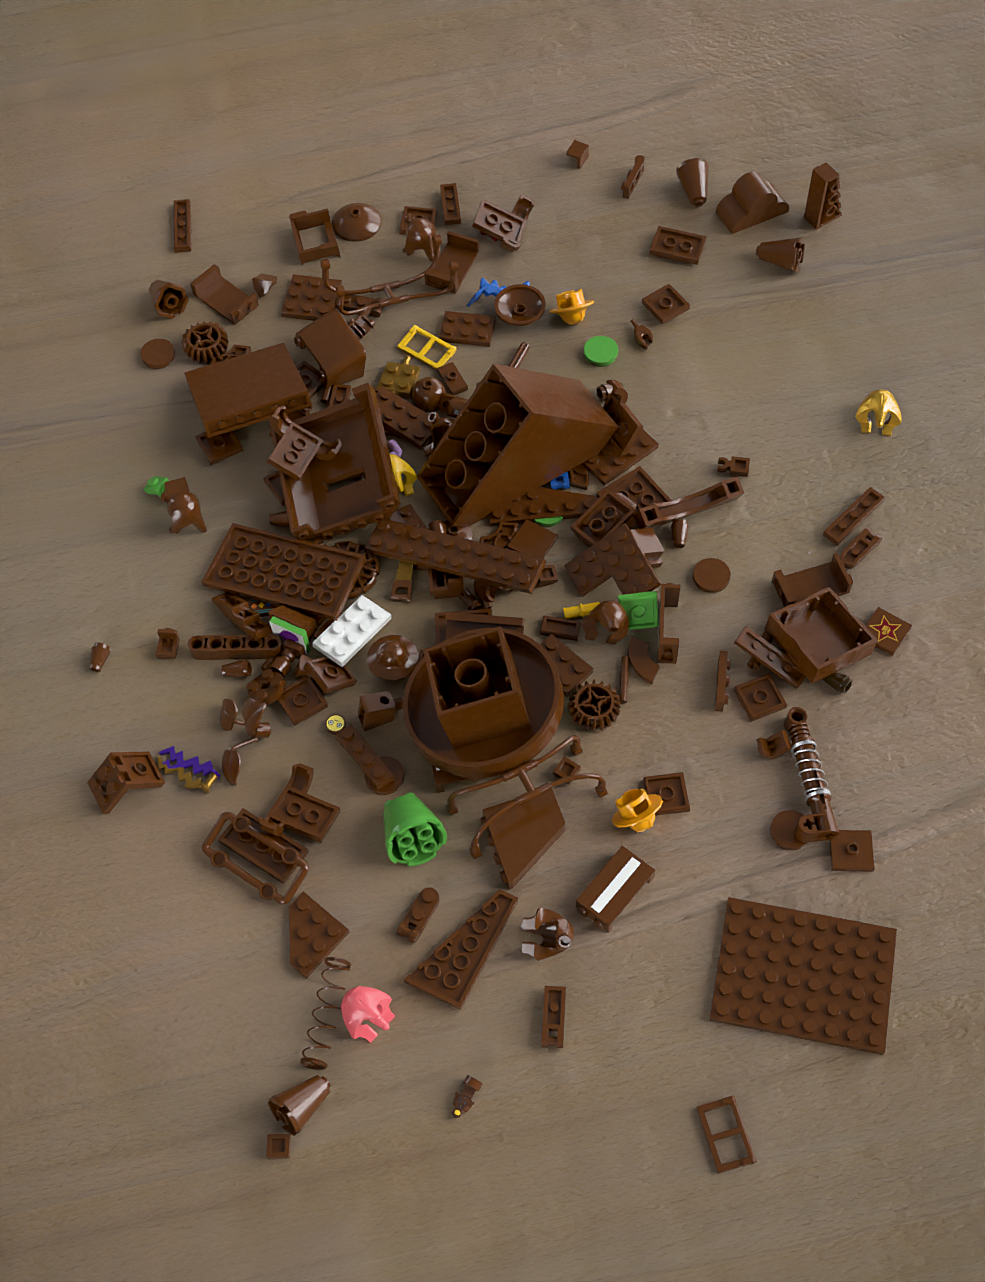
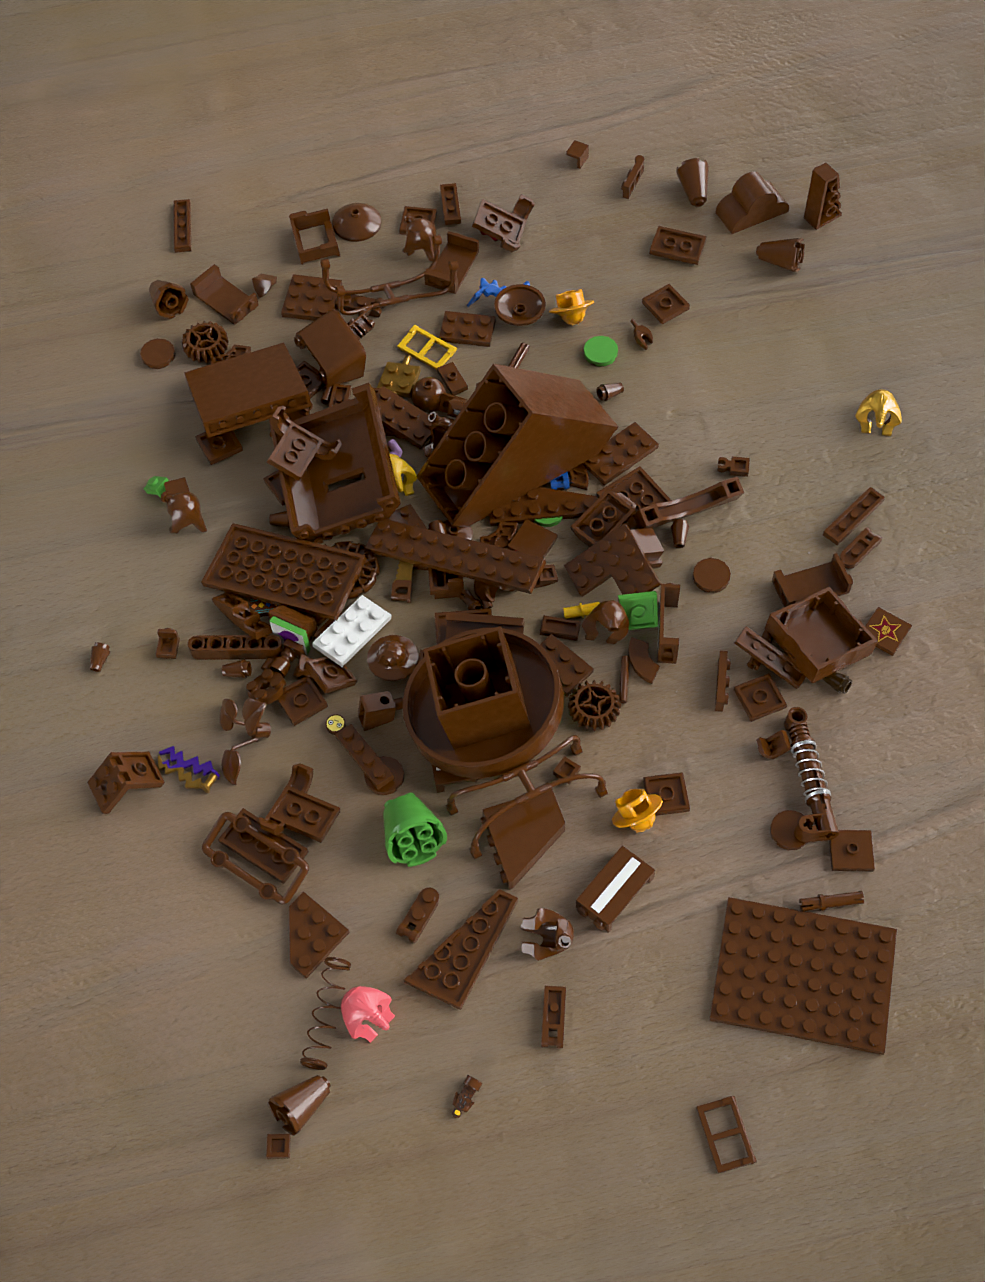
reddish brown piece [603,380,643,455] -> none
none -> reddish brown pin [799,891,864,912]

